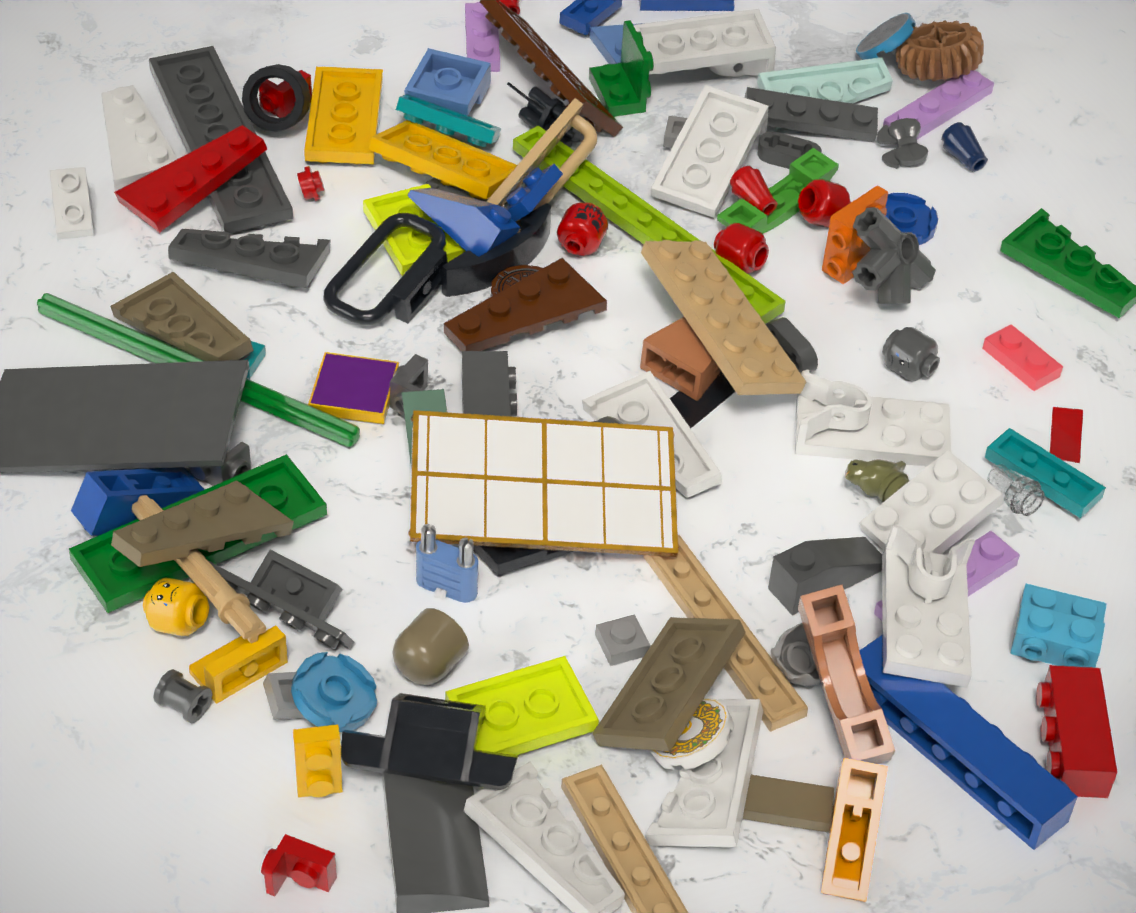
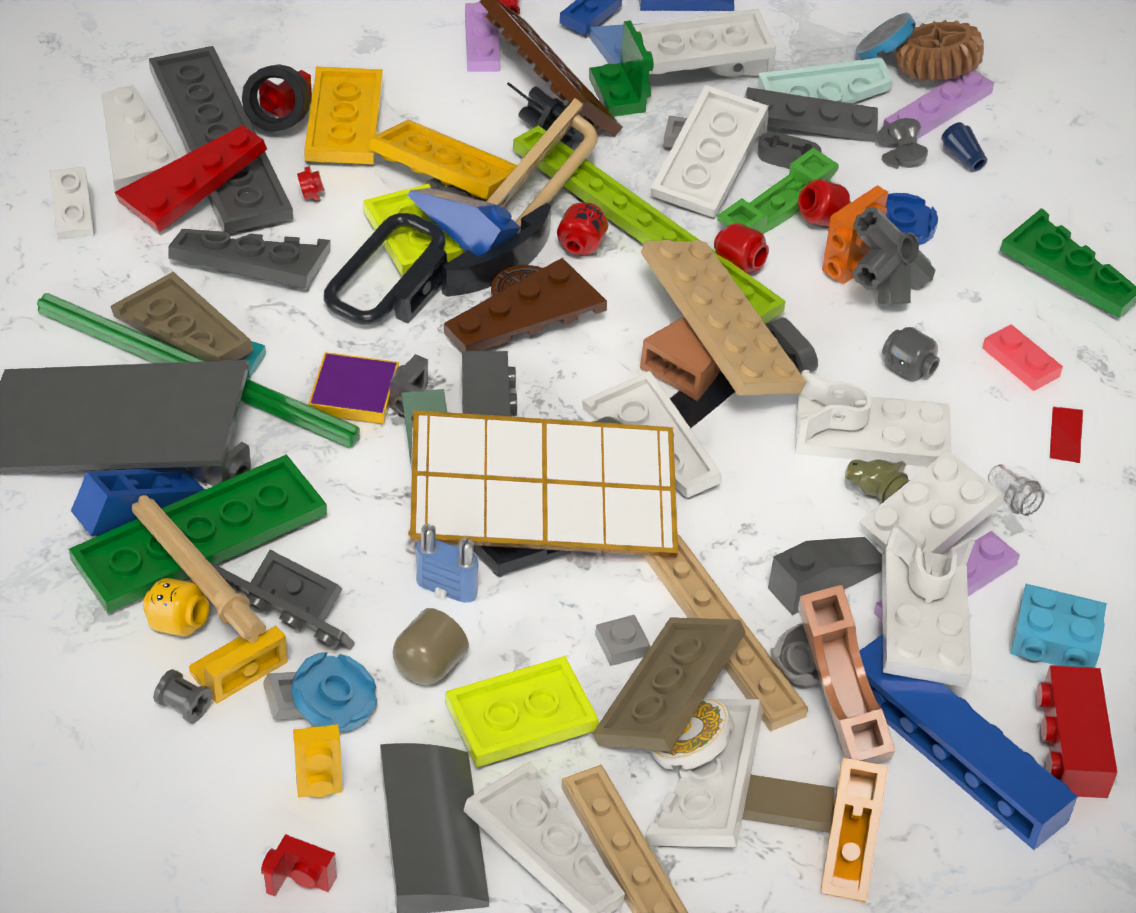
dark tan wing [111,481,294,567] -> none
black plate [341,693,518,790] -> none
teal plate [395,94,501,147] -> none
medium blue plate [404,48,491,115] -> none
blue plate [505,164,563,222] -> none
red cone [730,166,778,216] -> none
teal plate [984,427,1106,518] -> none

